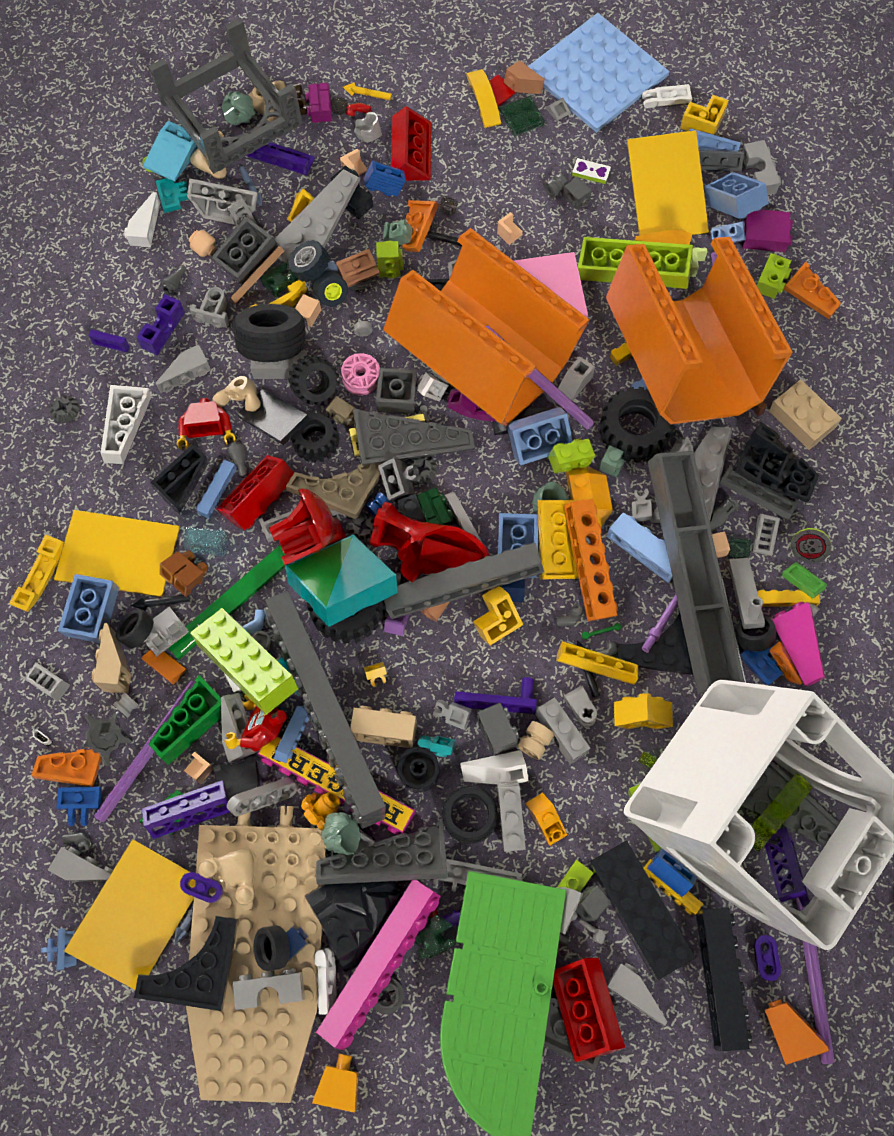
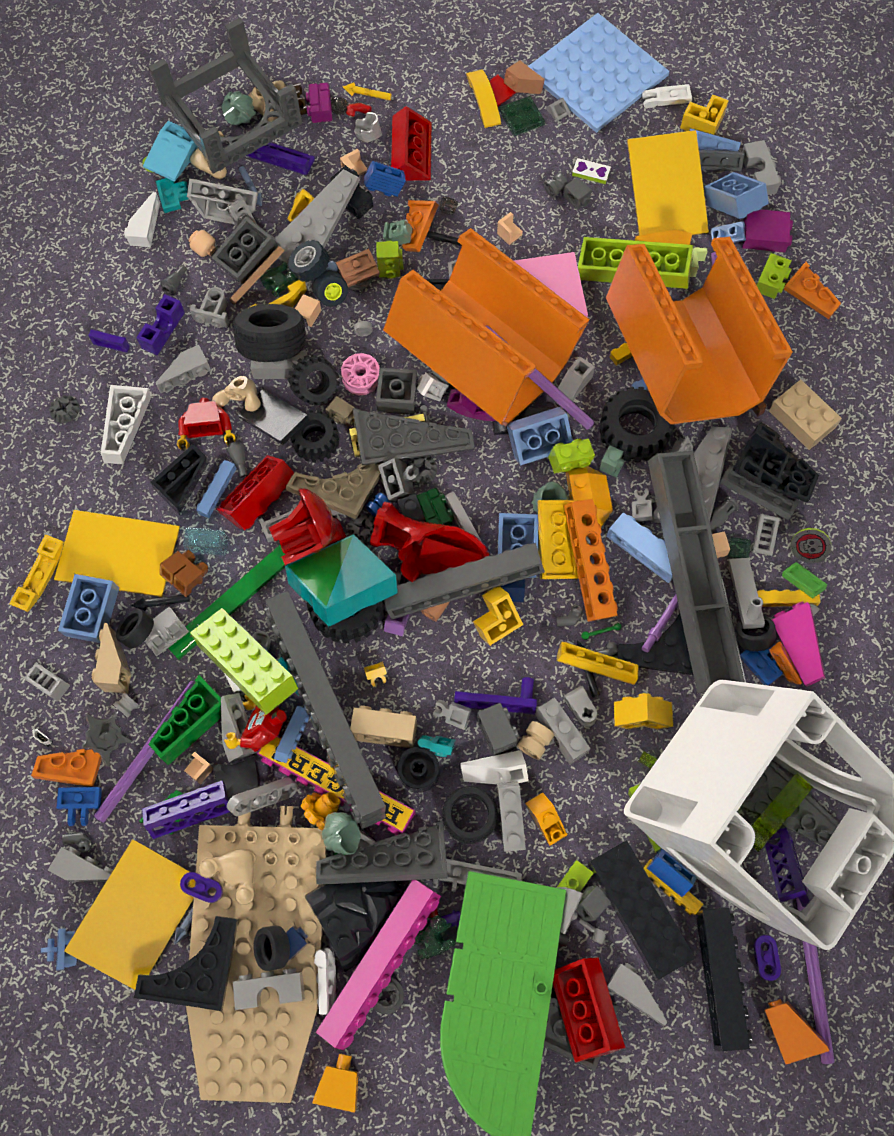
orange slope [141,650,187,685] -> none
light blue arm [242,610,265,635] -> none

